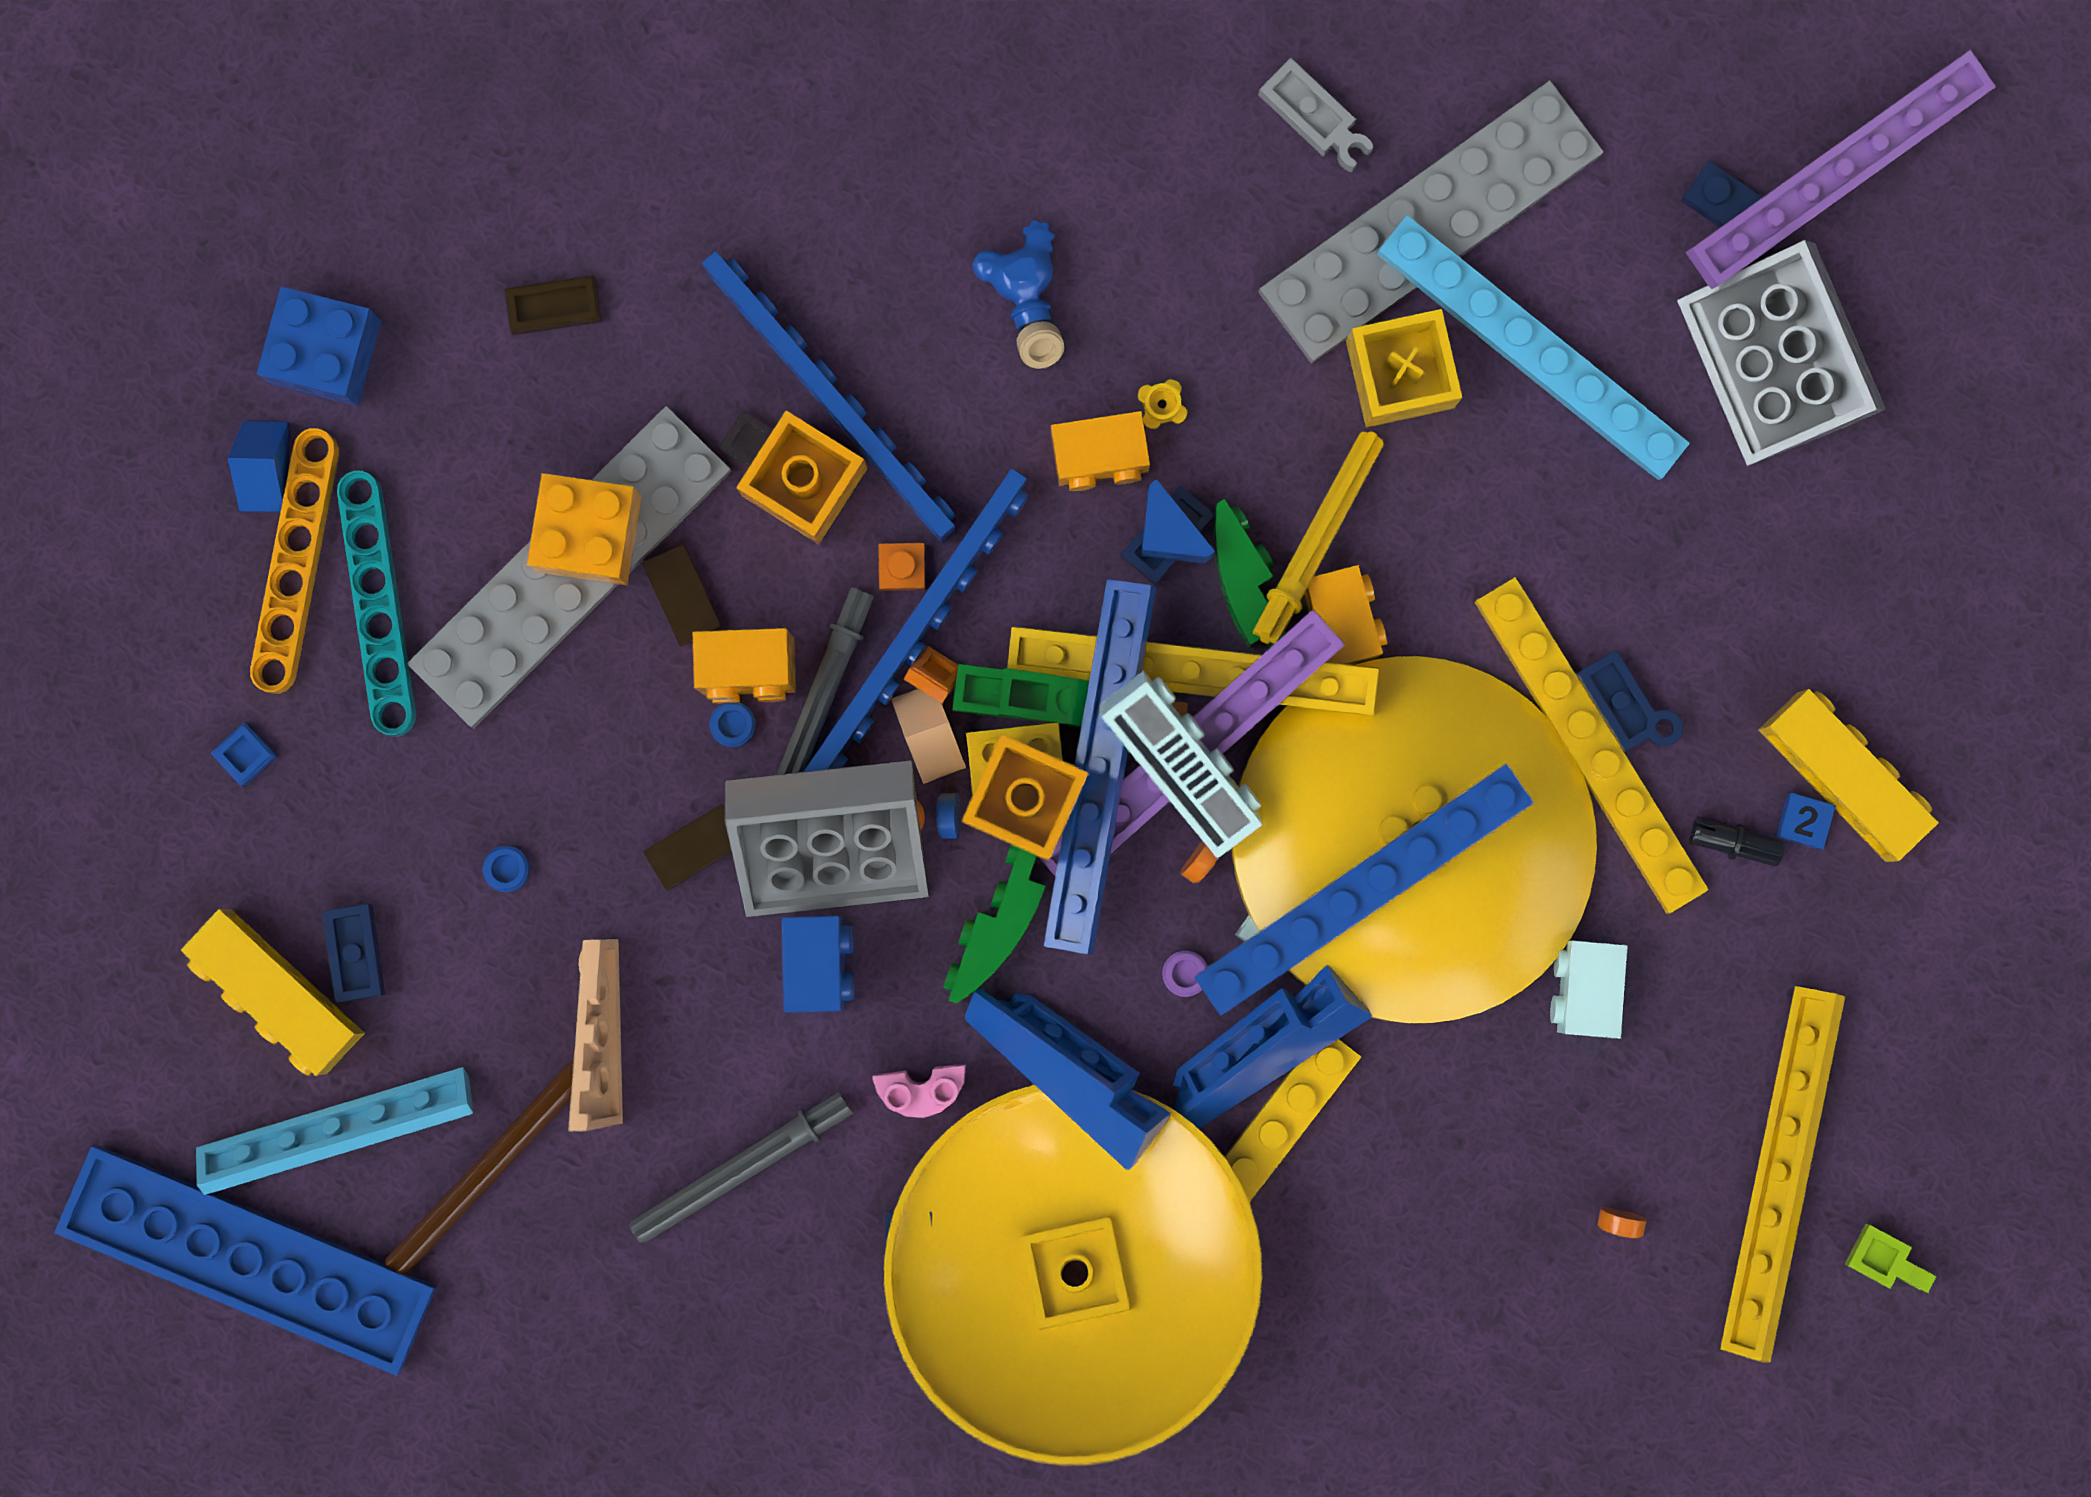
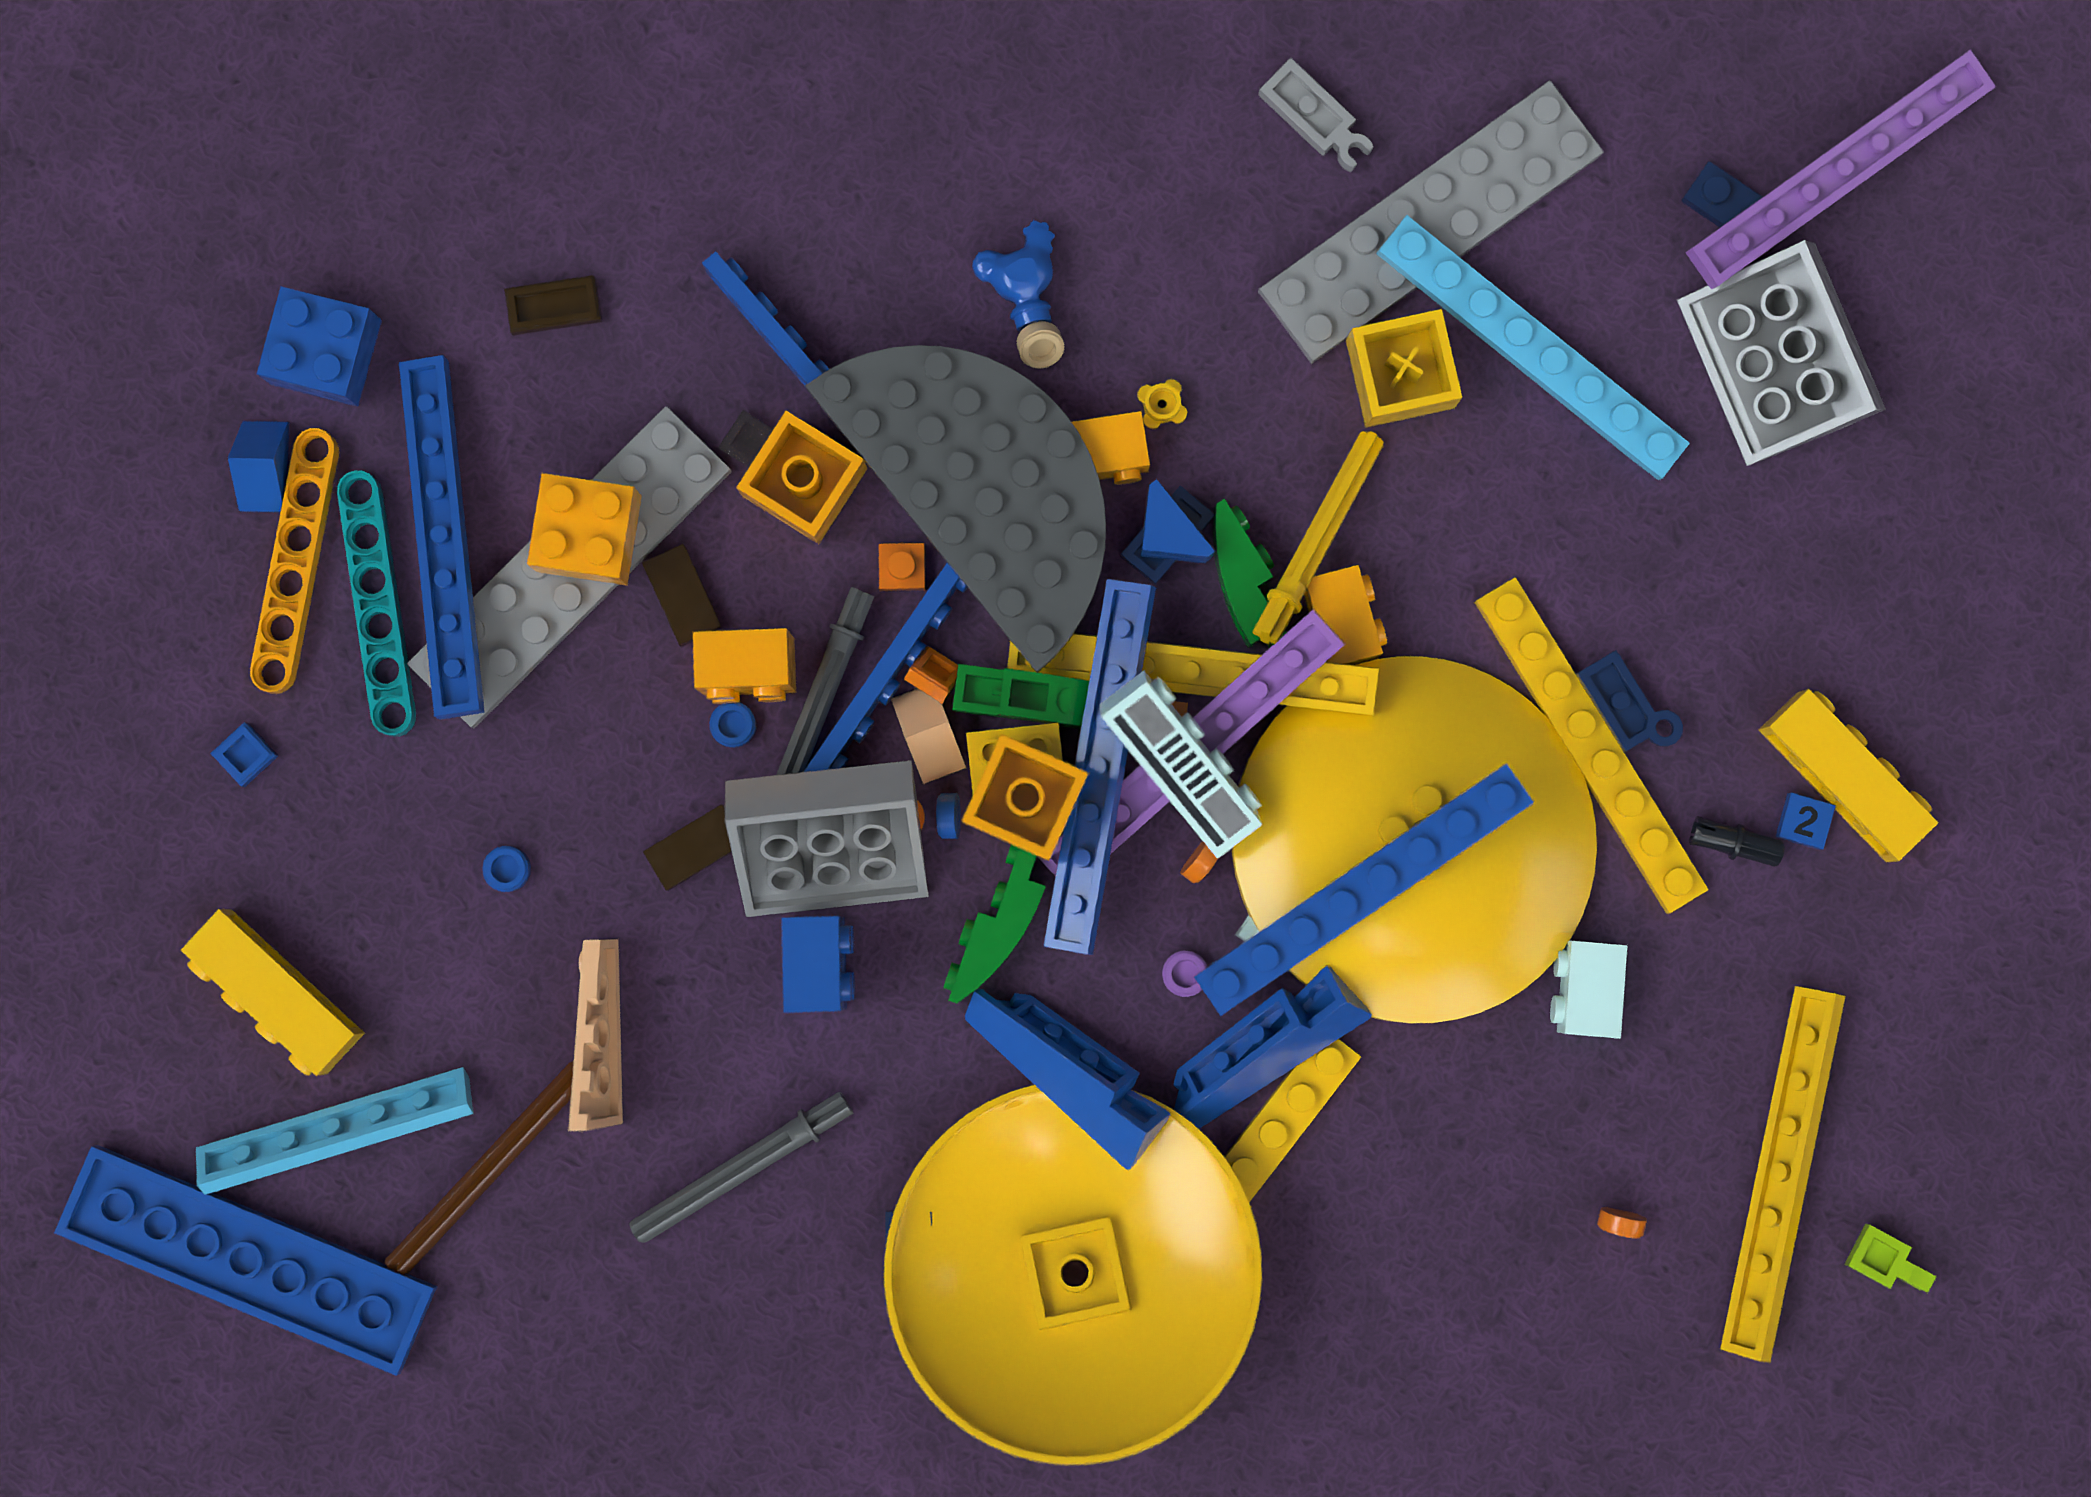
dark blue plate [322,904,385,1003] -> none
bright pink cylinder [872,1063,966,1118] -> none
none -> blue plate [399,355,485,720]
none -> dark grey plate [805,345,1106,673]

